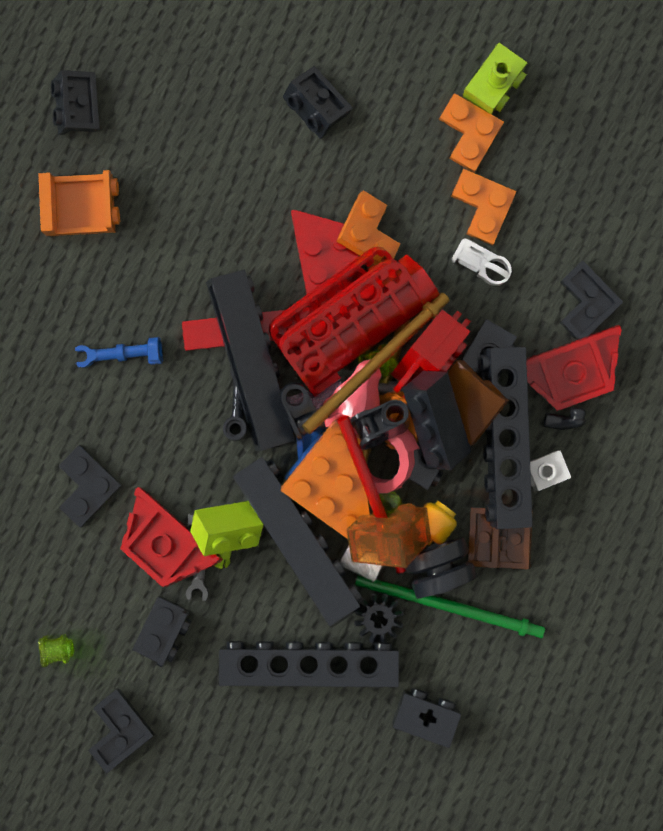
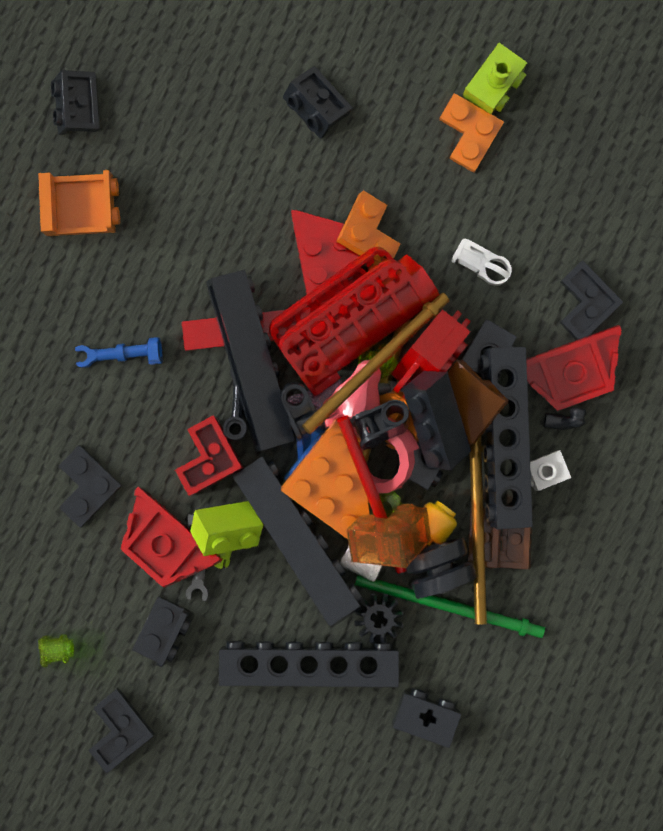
orange plate [451,169,517,246] -> none
none -> red brick [175,415,244,496]
none -> pearl gold bar [470,437,487,624]

